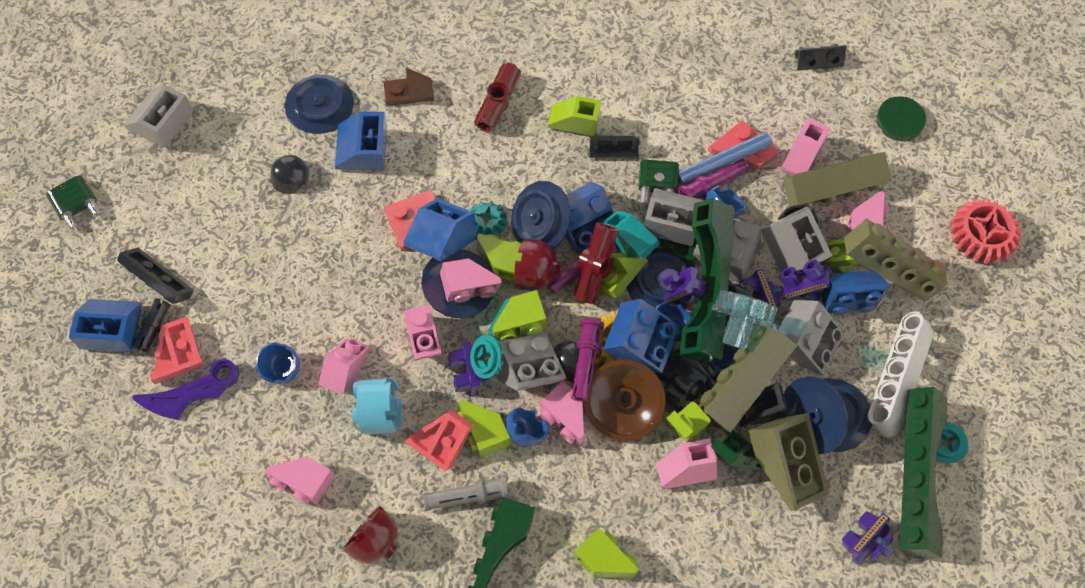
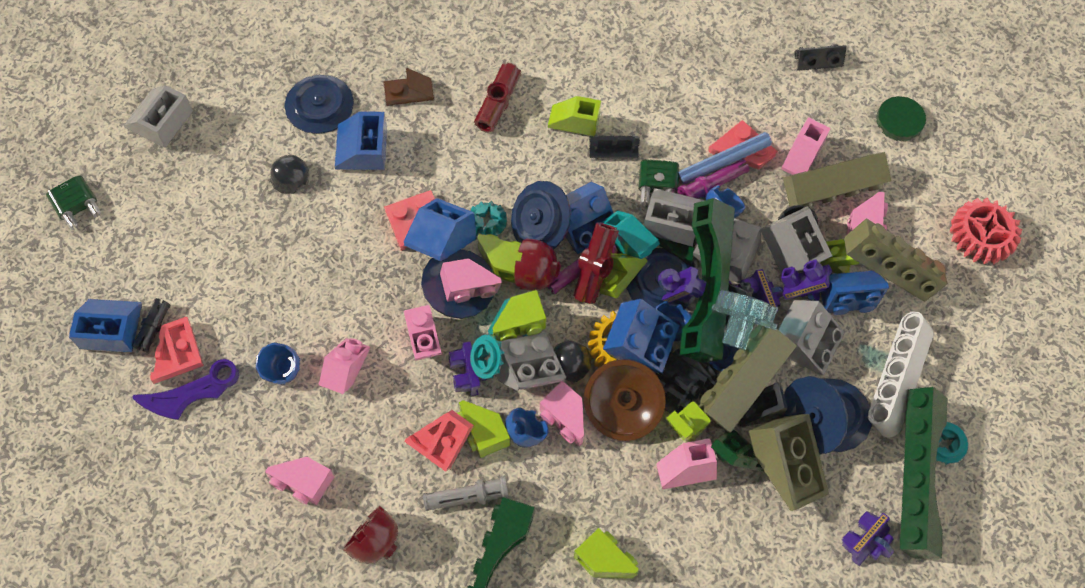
black plate [117,247,194,304] -> none
medium azure brick [352,378,402,435] -> none
magenta pin [571,318,605,402] -> none

